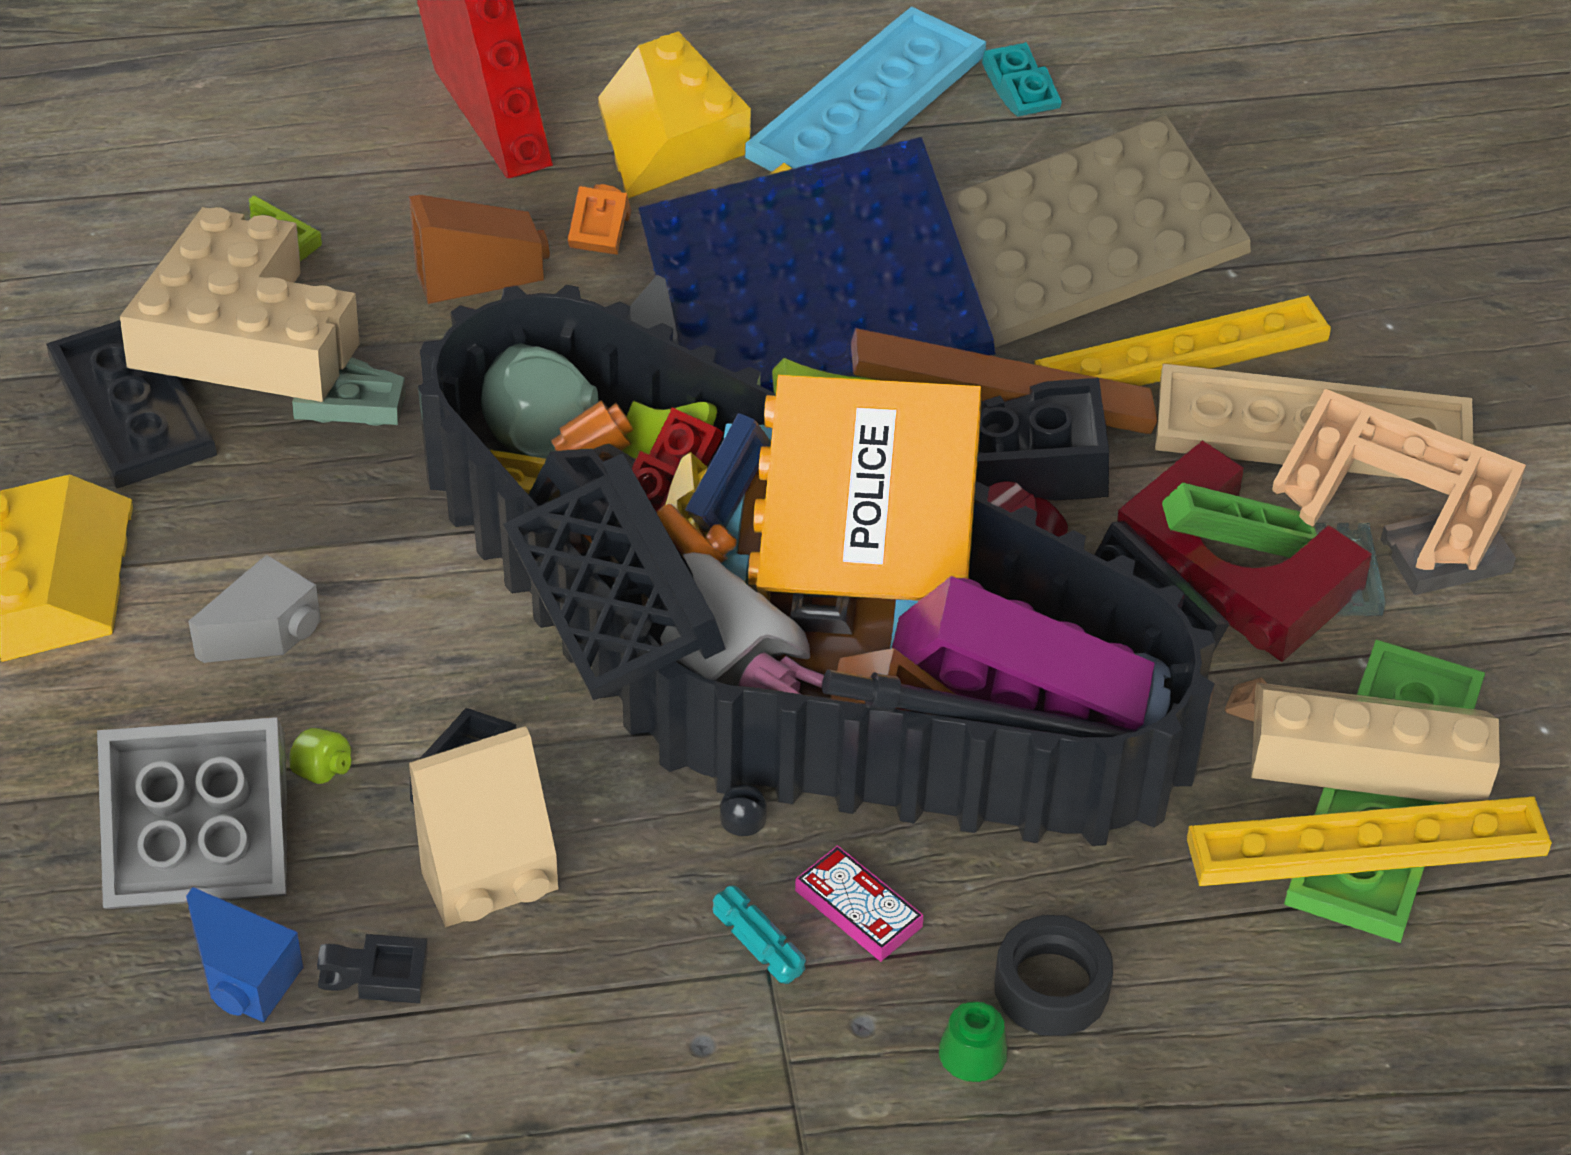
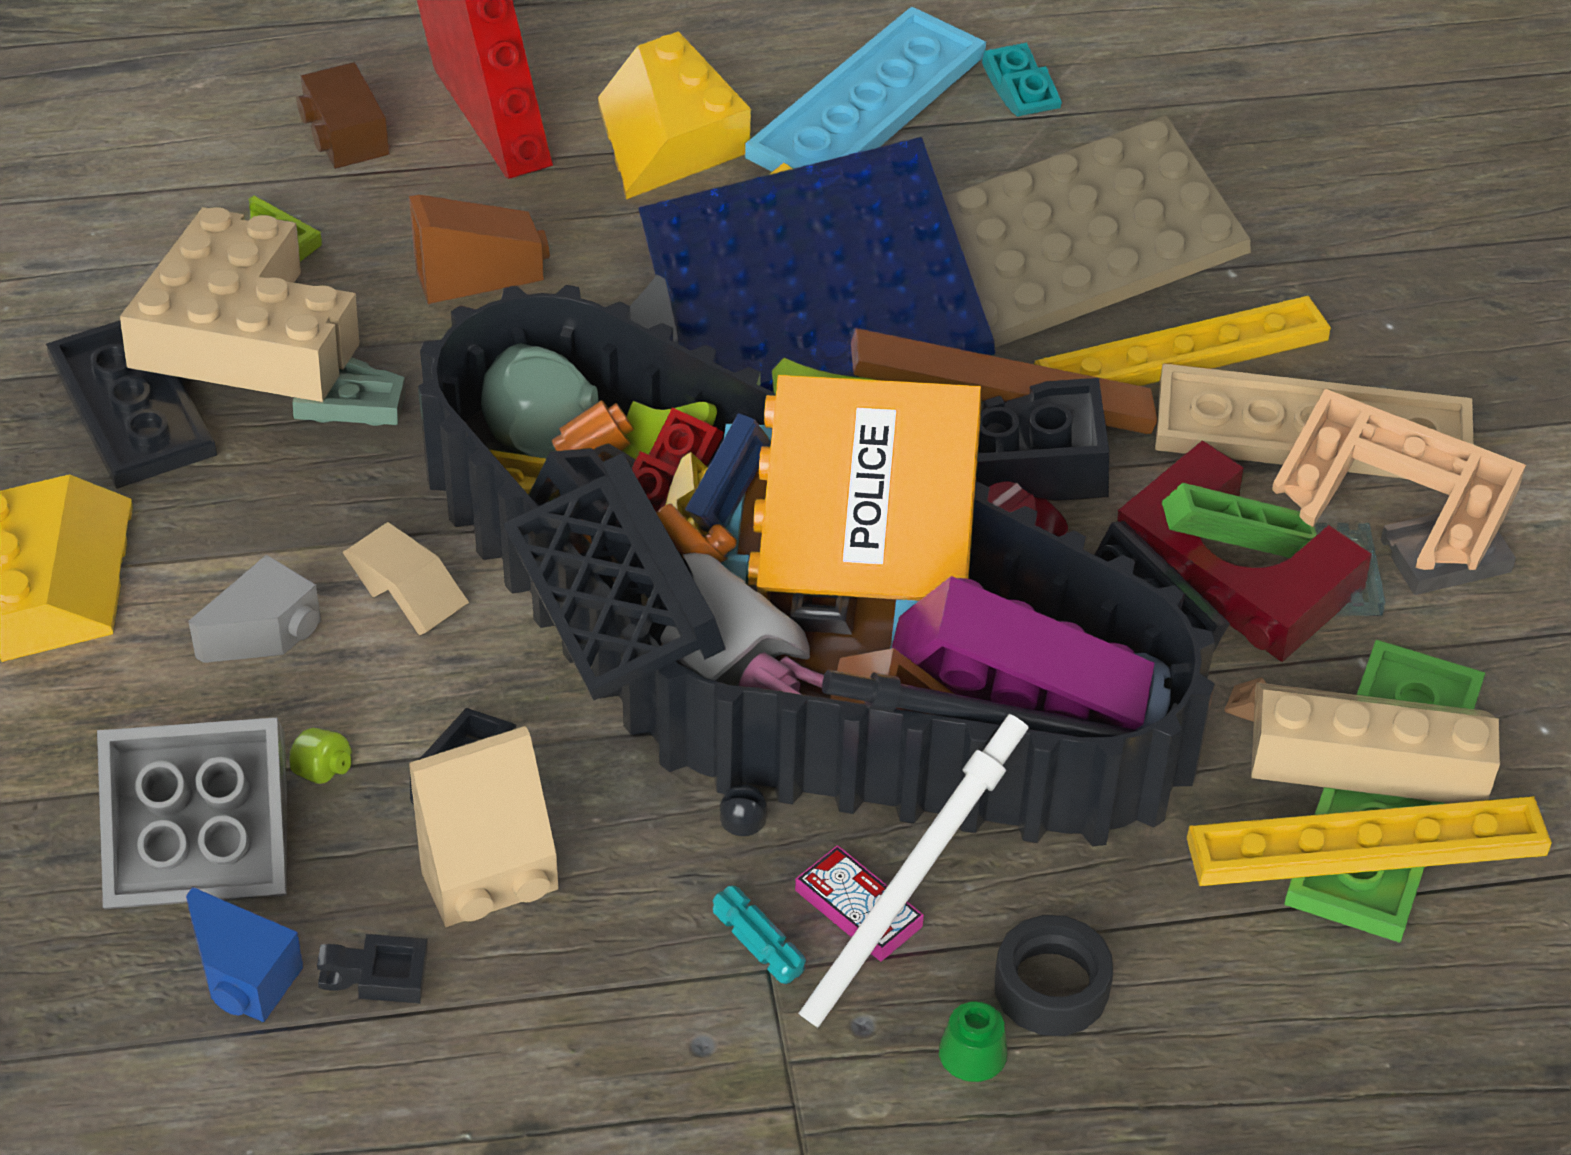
orange bracket [568,184,631,255] -> none
none -> reddish brown brick [297,62,389,169]
none -> tan slope [342,522,469,636]
none -> white bar [798,714,1029,1028]

